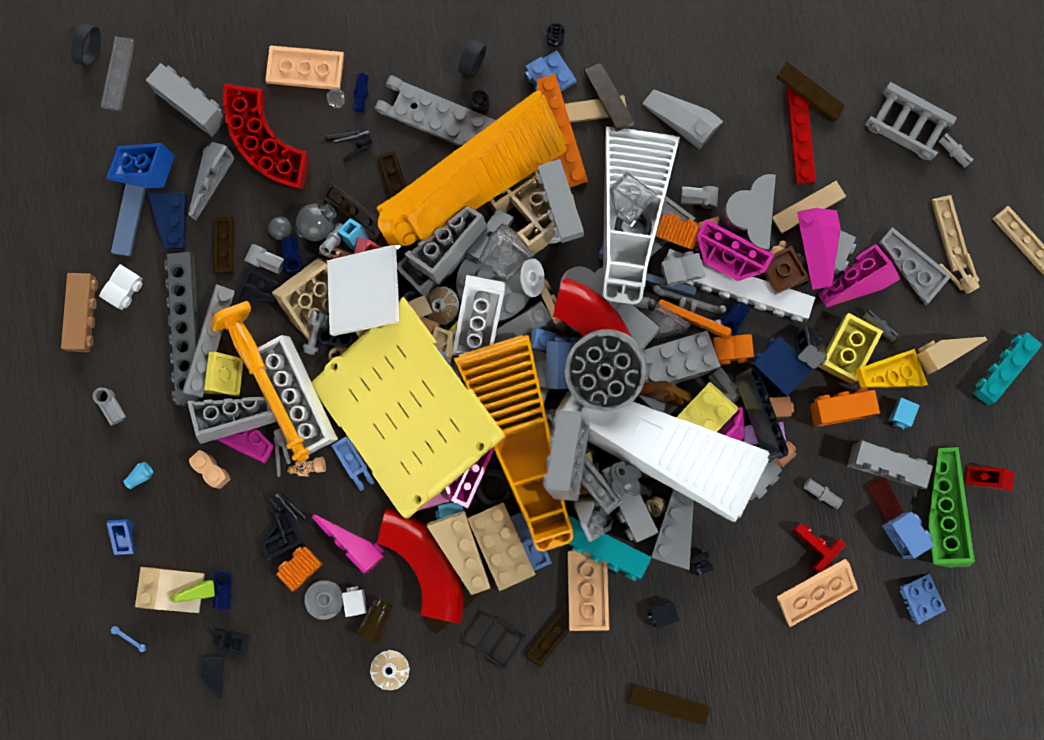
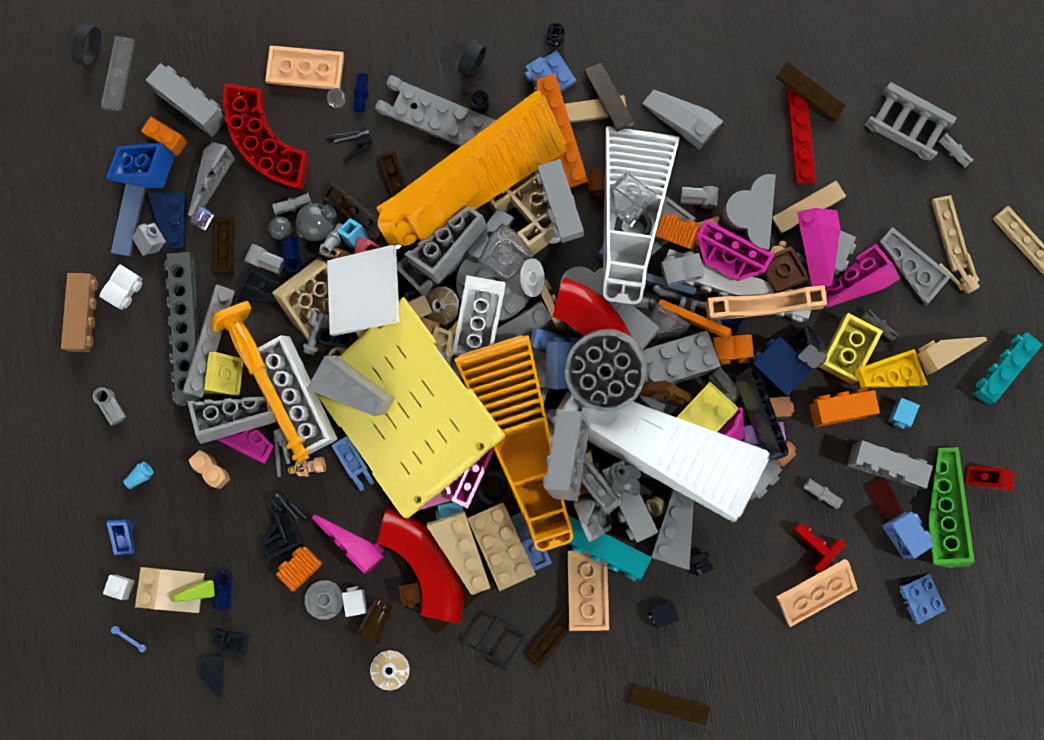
none -> white brick [103,575,135,600]
none -> light grey brick [132,223,166,256]
none -> orange brick [142,117,187,156]
none -> clear tile [190,205,214,231]
none -> light grey pin [272,193,312,216]
none -> light grey wedge [307,355,395,416]
none -> reddish brown brick [399,582,422,609]
none -> reddish brown brick [588,169,605,198]
none -> light nougat arch [705,285,827,321]

